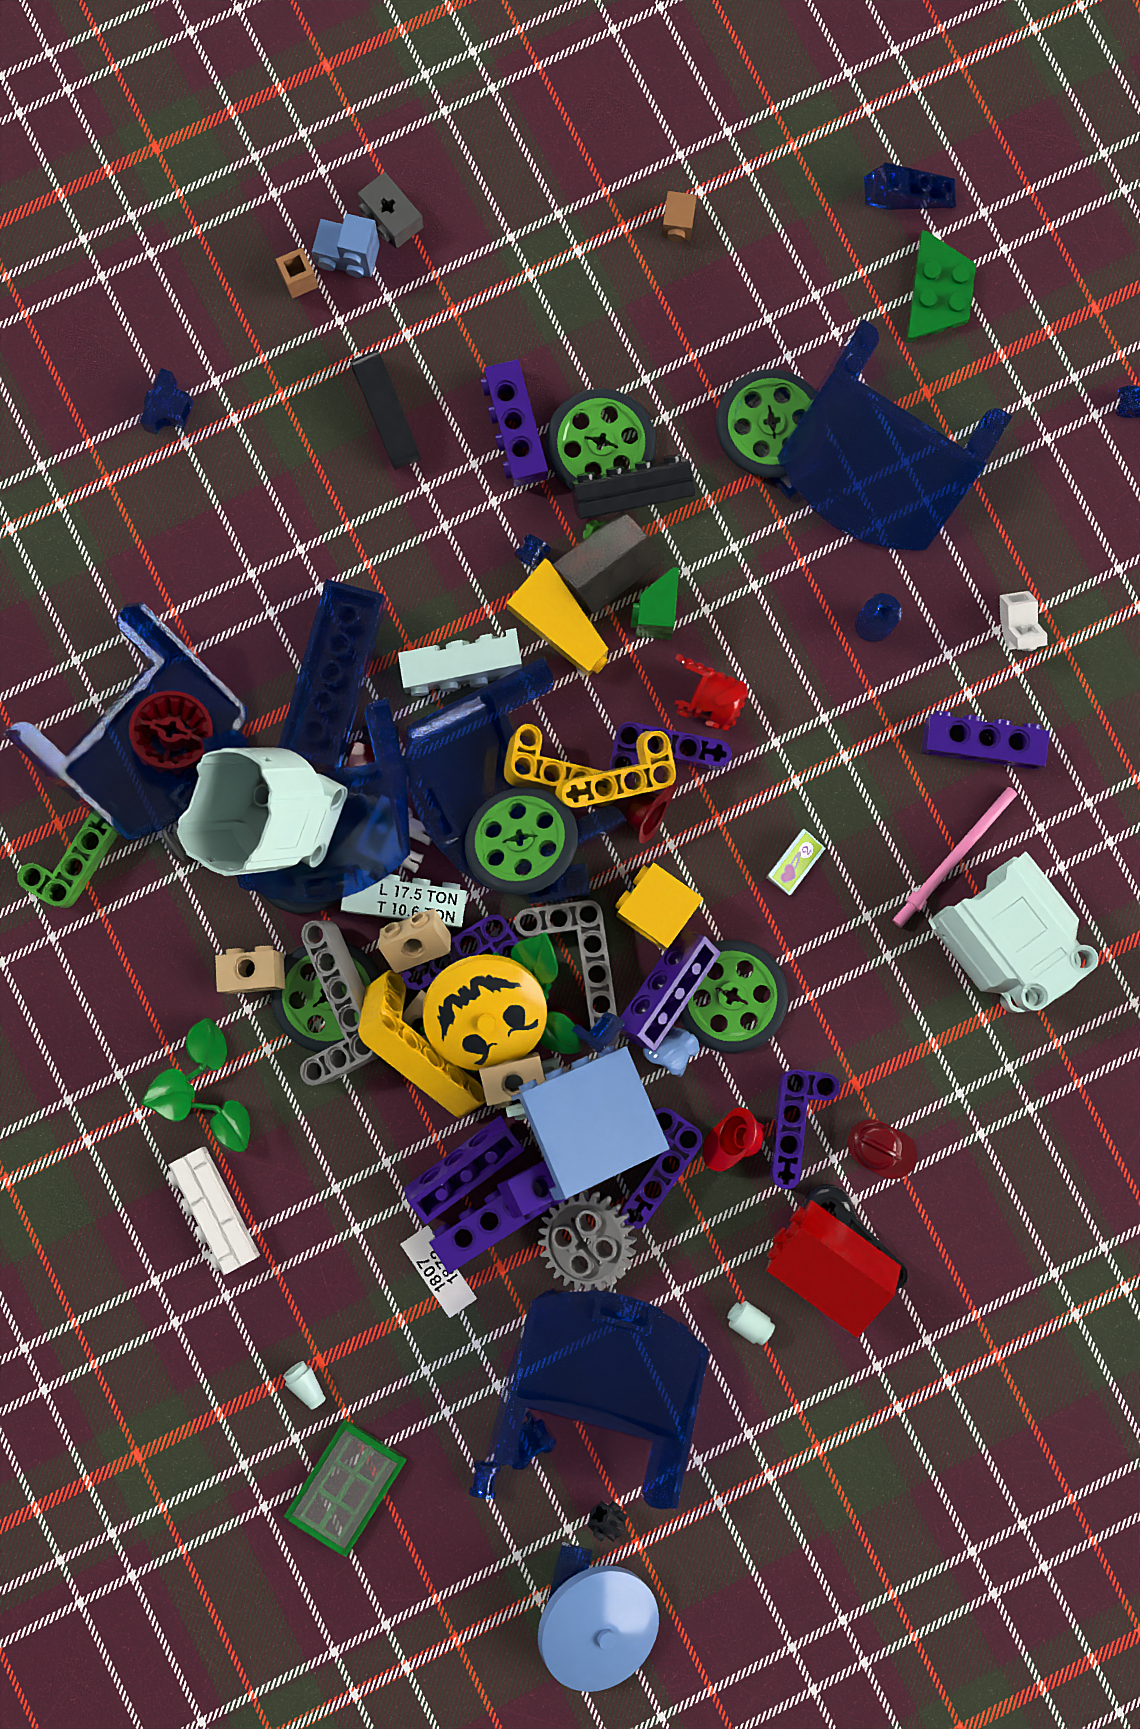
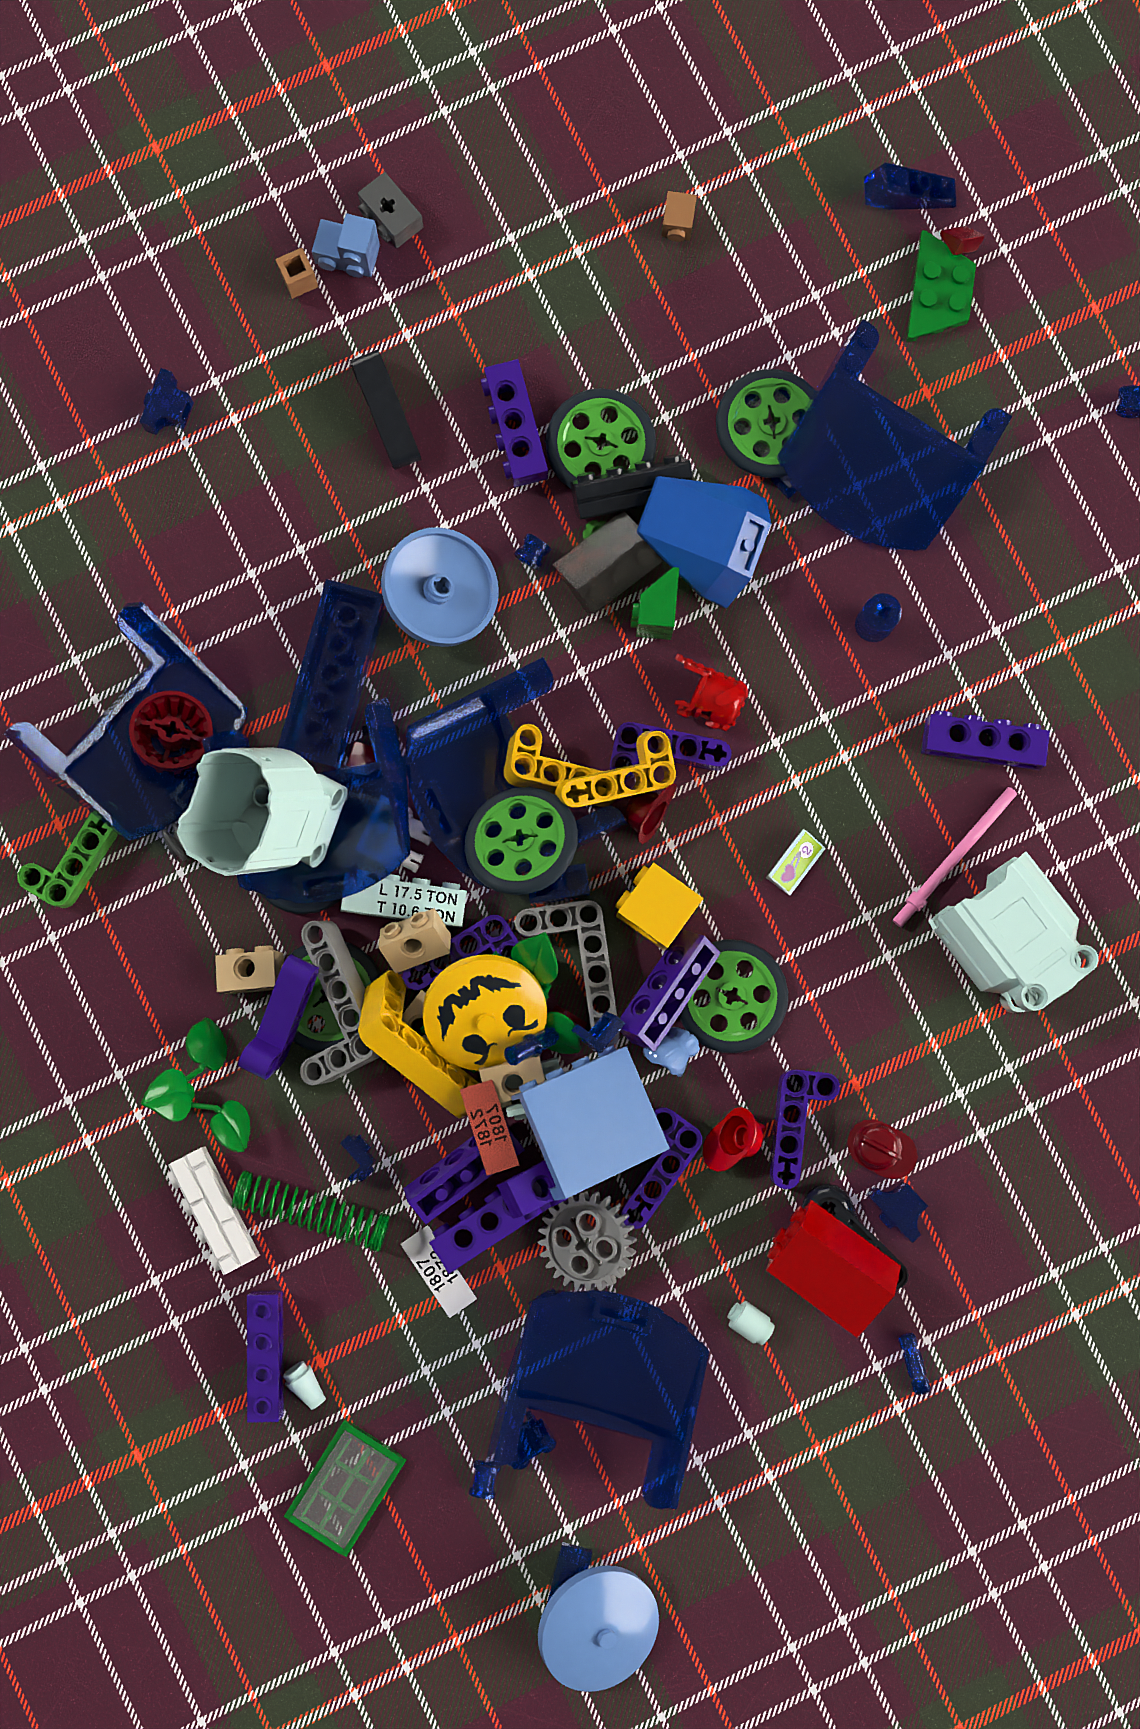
light aqua wedge [398,628,523,696] -> none
yellow slope [507,558,608,677] -> none
black gear [587,1501,628,1542] -> none
white brick [1000,591,1047,651] -> none
none -> green piece [232,1170,390,1253]
none -> dark purple beam [238,954,319,1080]
none -> dark purple brick [247,1290,284,1423]
none -> clear blue bracket [340,1134,376,1183]
none -> medium blue dish [381,528,499,647]
none -> clear red sticker [460,1079,519,1176]
none -> clear blue axle [504,1027,560,1066]
none -> blue wedge [636,476,771,608]
none -> clear blue brick [866,1182,928,1243]
none -> clear blue axle [899,1333,931,1395]
none -> dark red slope [940,226,985,255]

